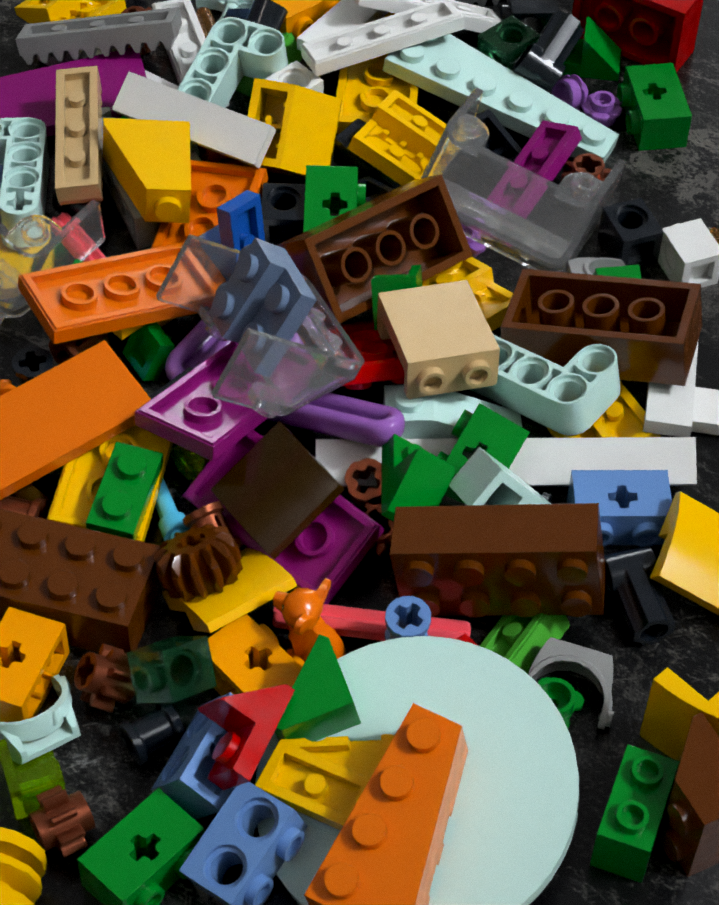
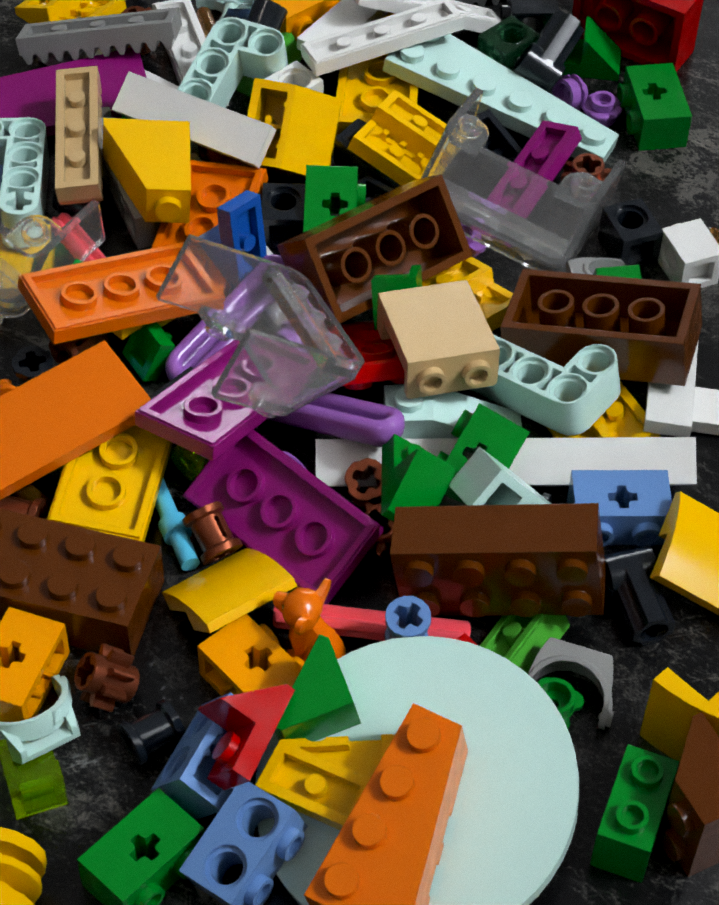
copper gear [28,784,96,858] -> none
green plate [86,442,163,540] -> none
clear green brick [127,636,217,703] -> none
reddish brown gear [154,524,243,601] -> none
sand blue plate [209,238,317,375] -> none
dark brown slope [211,421,345,560] -> none

